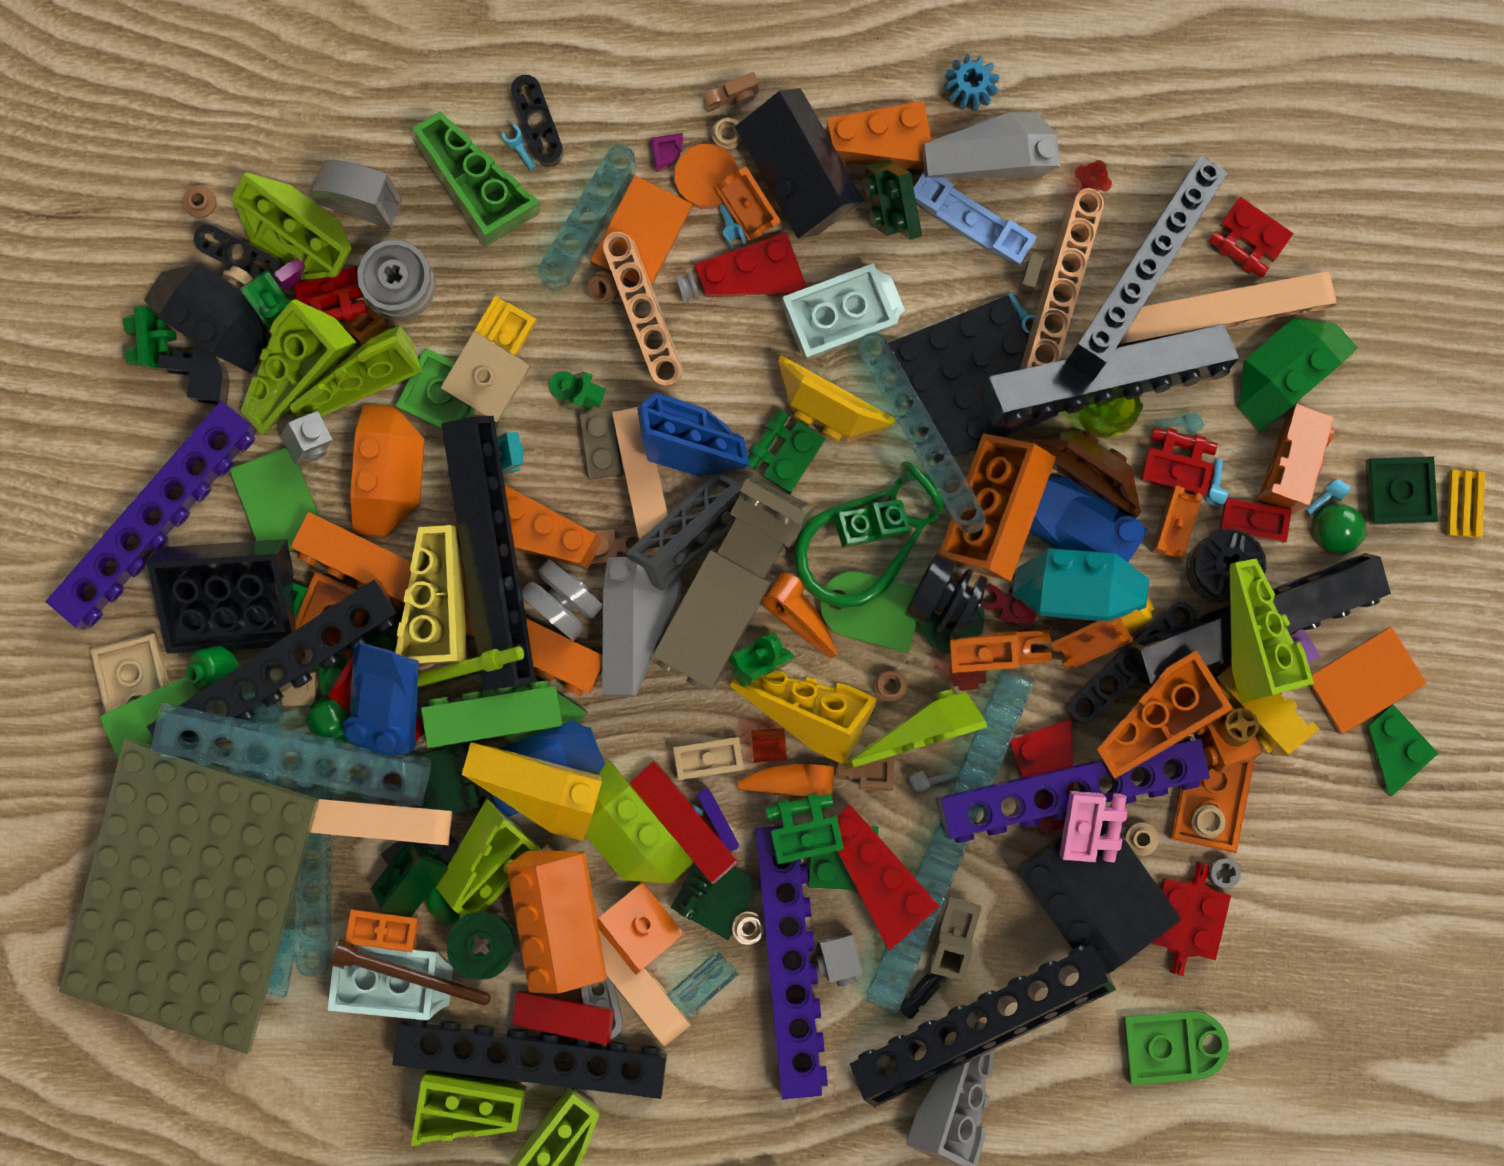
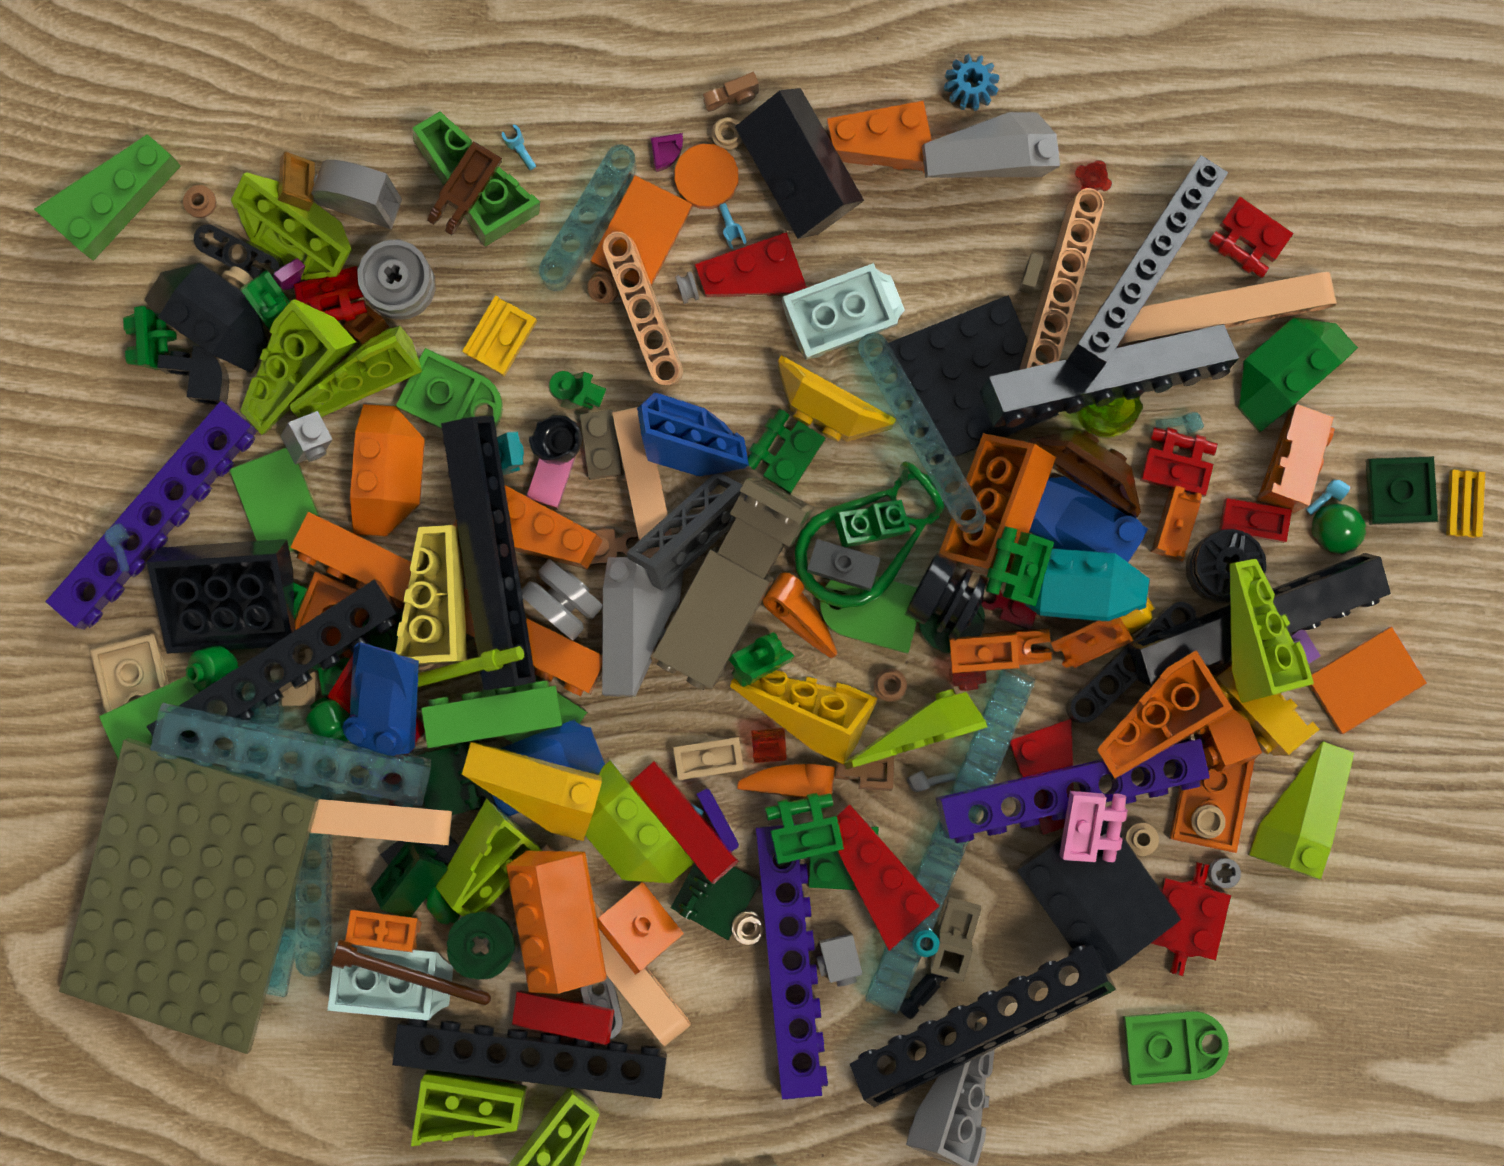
tan plate [441,331,532,422] -> none
black beam [511,75,564,167] -> none
clear light blue plate [667,950,739,1018] -> none
orange hinge [713,166,781,241] -> none
dark green plate [863,159,922,240] -> none
light blue slope [914,172,1037,265] -> none
medium azure hand [1008,292,1035,335] -> none
medium azure hand [1205,459,1229,508] -> none
pearl gold wheel [1219,708,1259,747] -> none
green wing [1365,704,1439,796] -> none
none -> bright green wedge [34,134,181,261]
none -> clear light blue hand [105,524,129,572]
none -> pearl gold tile [278,151,315,211]
none -> reddish brown hinge [427,141,502,235]
none -> bright pink tile [526,456,576,509]
none -> black hair [529,415,582,465]
none -> dark grey plate [807,539,881,592]
none -> teal pin [912,930,940,957]
none -> green plate [986,526,1054,606]
none -> lime wedge [1248,741,1354,880]

